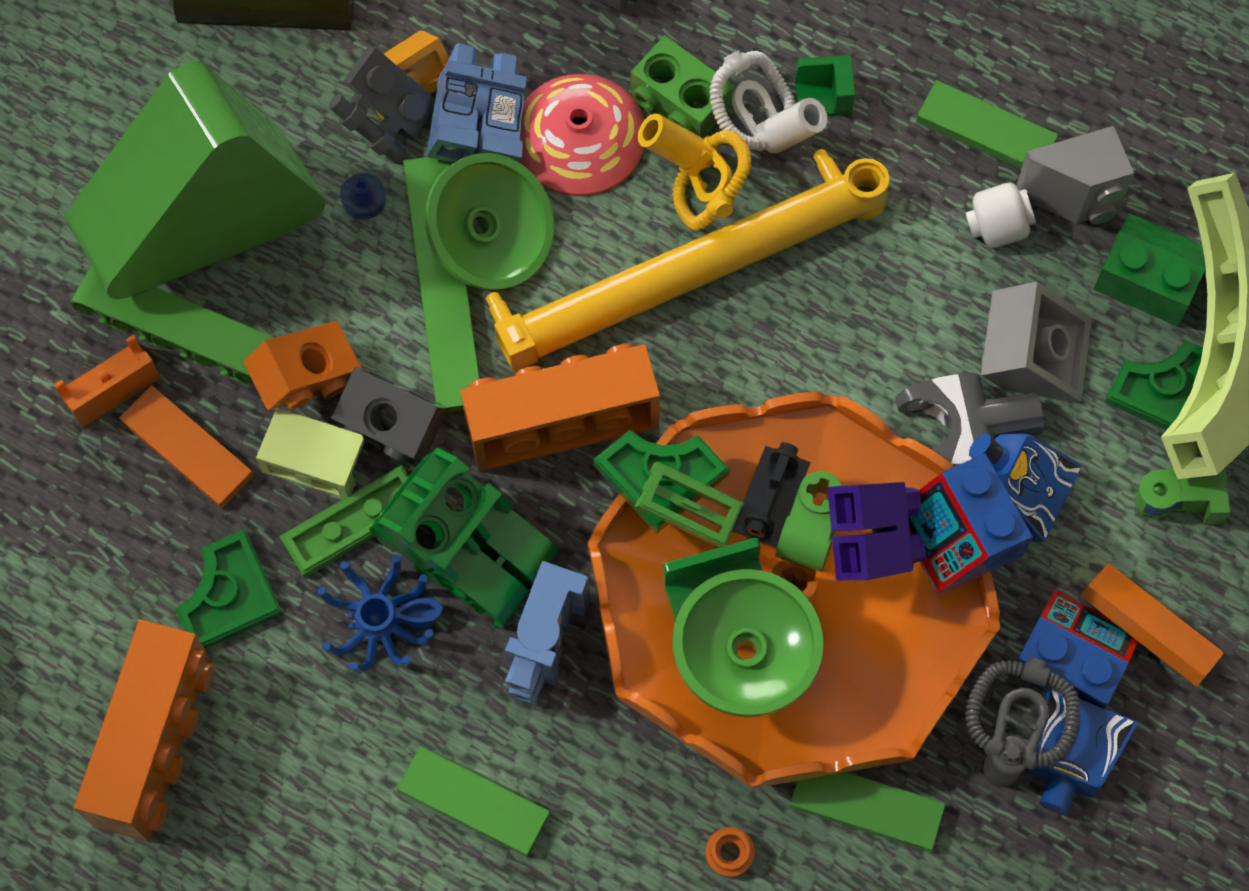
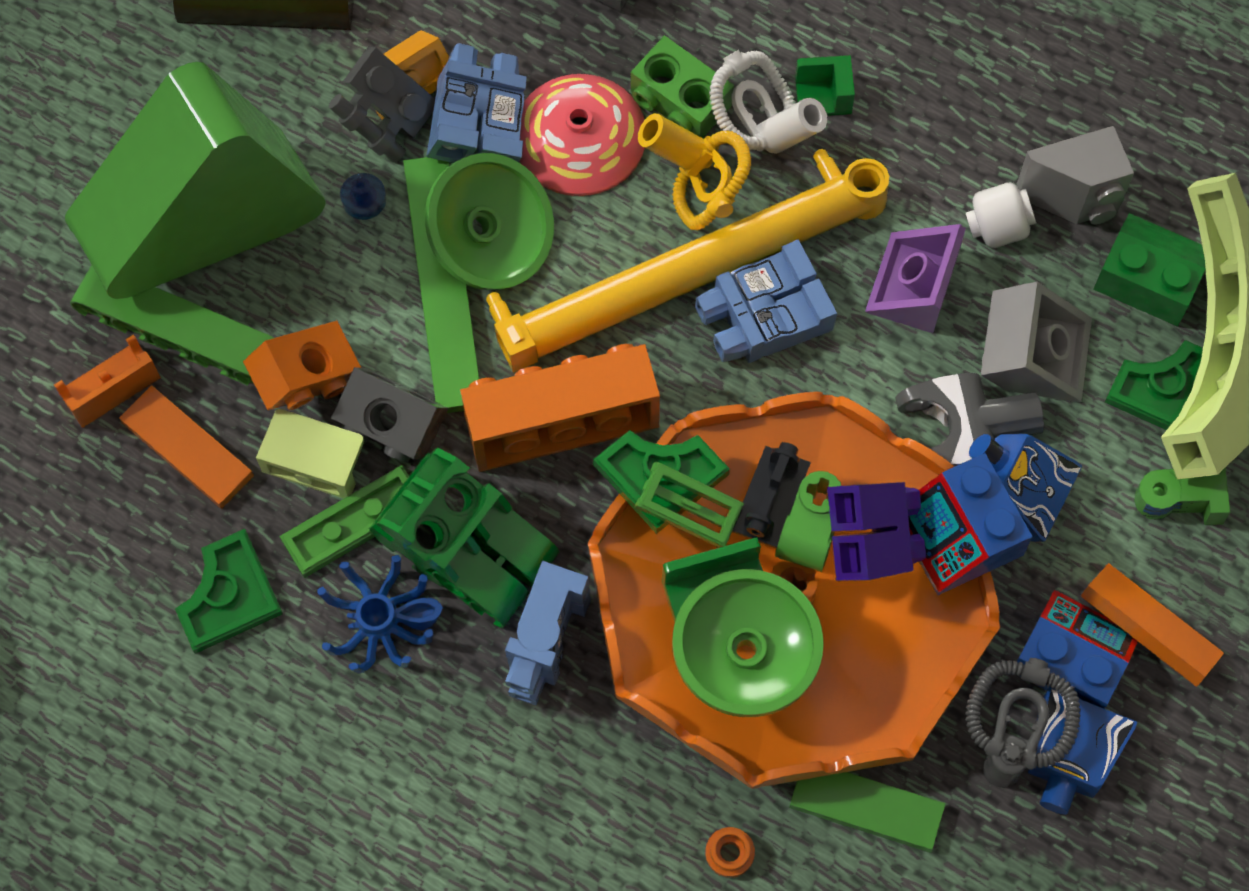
orange brick [73,619,214,842] -> none
bright green tile [397,746,550,858] -> none
bright green tile [916,80,1058,169] -> none
none -> medium blue hips [695,239,837,363]
none -> medium lavender slope [865,224,966,333]

